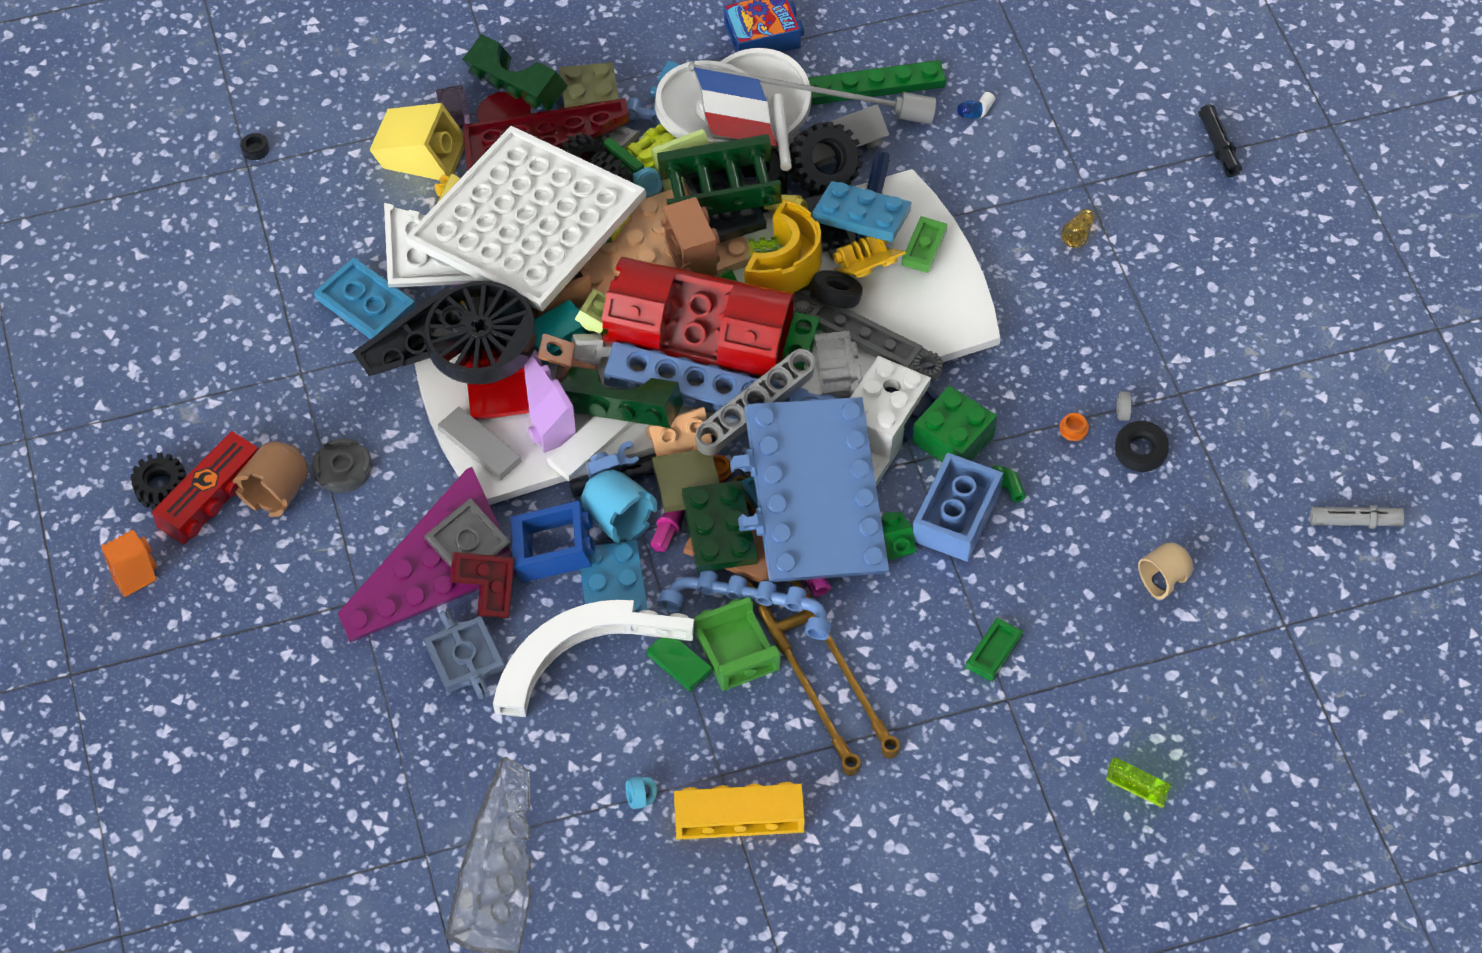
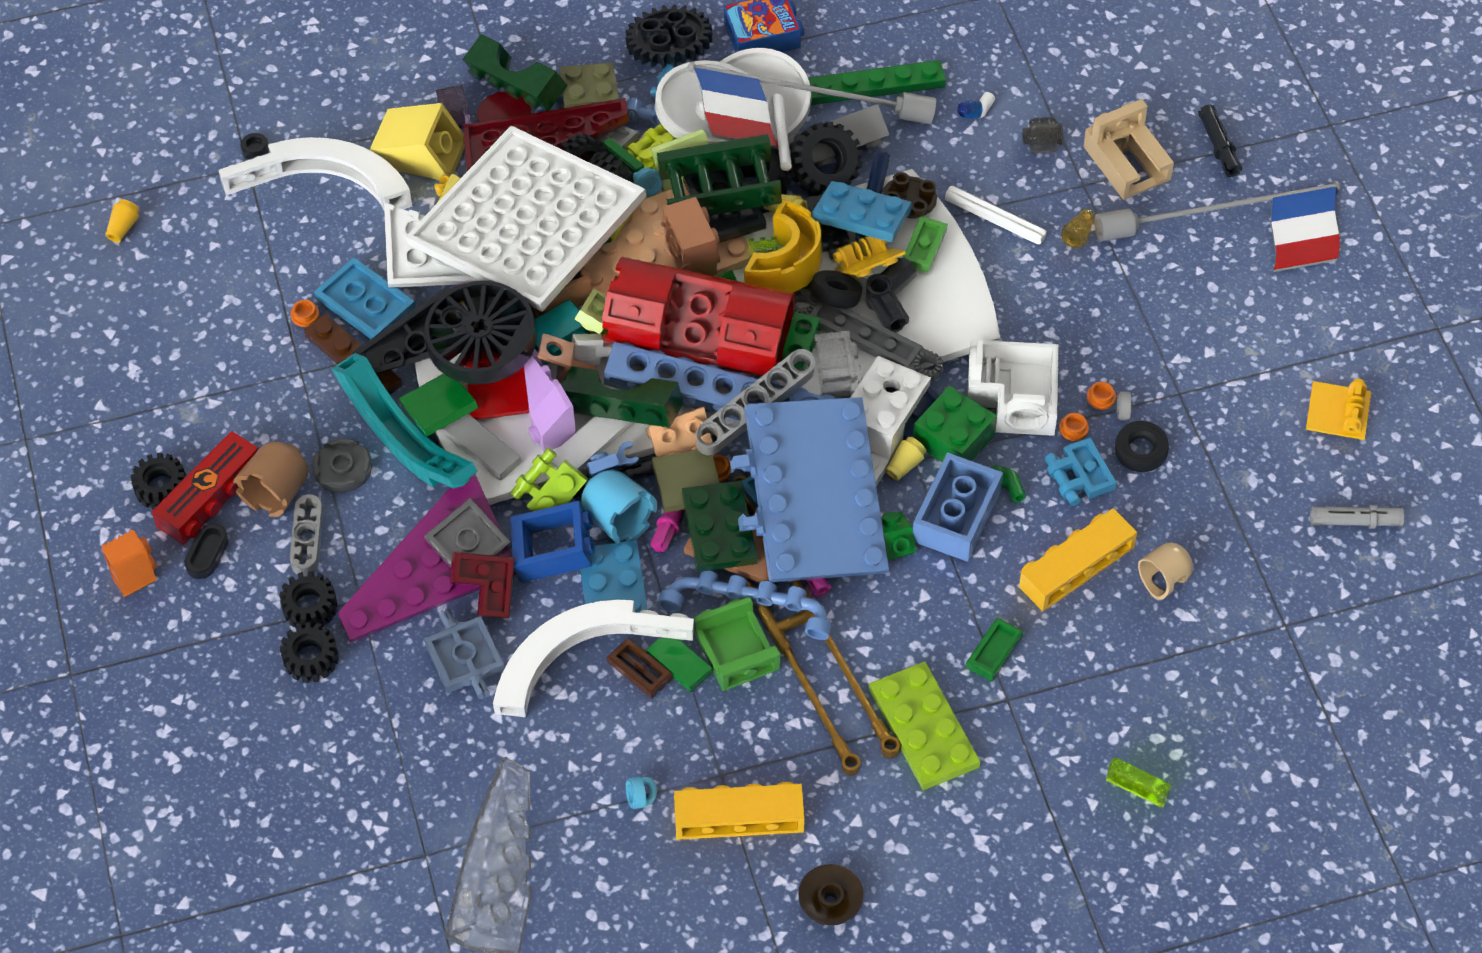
none -> yellow cone [105,199,140,243]
none -> black tile [184,524,228,579]
none -> white arch [218,137,412,211]
none -> black tyre [279,571,338,629]
none -> black tyre [280,622,339,683]
none -> orange plate [290,299,319,327]
none -> light grey beam [290,494,324,576]
none -> reddish brown plate [304,313,402,395]
none -> teal arch [331,353,478,489]
none -> green tile [399,374,478,437]
none -> lime plate [510,447,588,511]
none -> reddish brown tile [607,637,673,699]
none -> black gear [625,4,713,68]
none -> dark brown dish [798,864,864,926]
none -> black piece [865,257,917,332]
none -> lime plate [869,661,980,791]
none -> dark brown dish [882,172,937,219]
none -> light yellow cone [885,437,926,481]
none -> white axle [945,186,1047,245]
none -> white piece [967,340,1059,436]
none -> yellow brick [1019,508,1137,612]
none -> clear smoke head [1022,117,1063,154]
none -> dark azure plate [1044,437,1117,506]
none -> tan brick [1083,99,1174,200]
none -> orange plate [1087,381,1116,410]
none -> flag [1094,181,1341,272]
none -> yellow hinge [1306,378,1371,440]

